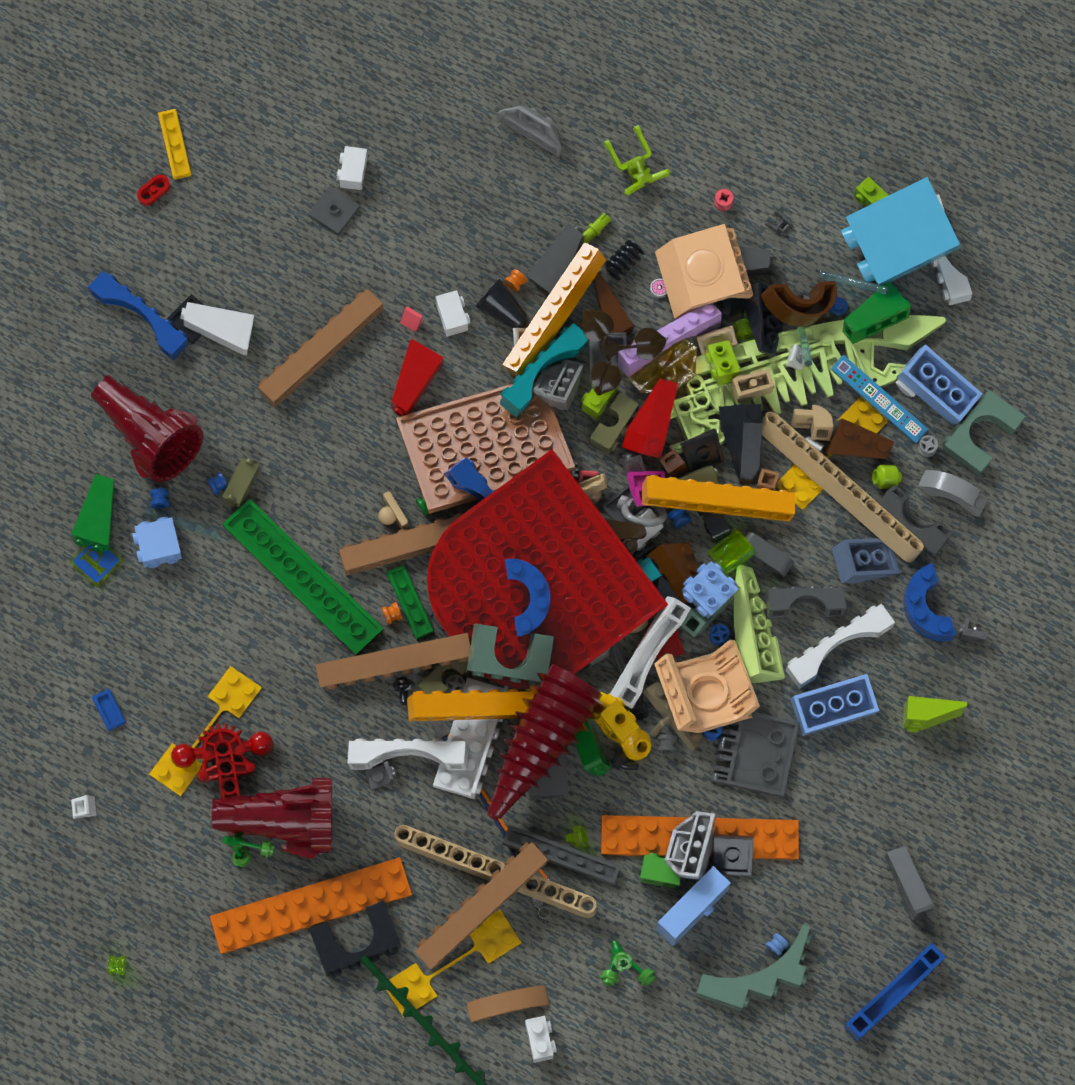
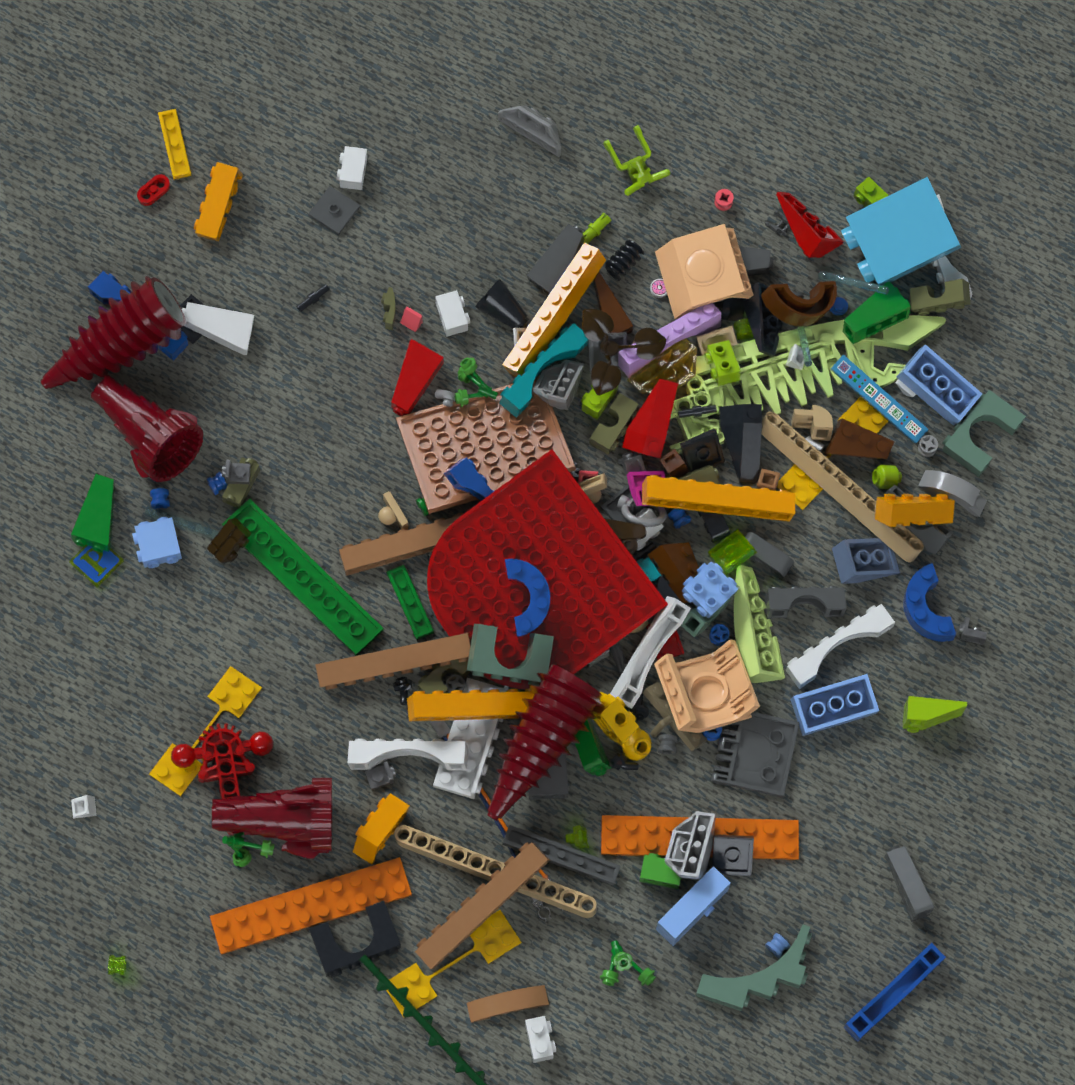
blue tile [92,689,126,731] -> none
medium nougat brick [258,289,383,408] -> none
orange wheel [381,602,403,625] -> none
orange wheel [504,269,527,293] -> none
tan brick [730,369,774,403] -> none
none -> dark red cone [41,276,186,389]
none -> light orange wedge [194,162,243,242]
none -> dark brown brick [207,518,251,563]
none -> flat silver bracket [222,460,251,484]
none -> black bar [296,284,330,312]
none -> light orange wedge [353,793,410,865]
none -> olive slope [381,287,396,331]
none -> light grey arm [435,389,455,407]
none -> plant [455,358,498,407]
none -> black bar [678,405,717,418]
none -> red wedge [776,192,844,258]
none -> light orange wedge [875,494,955,527]
none -> olive arch [910,279,971,316]

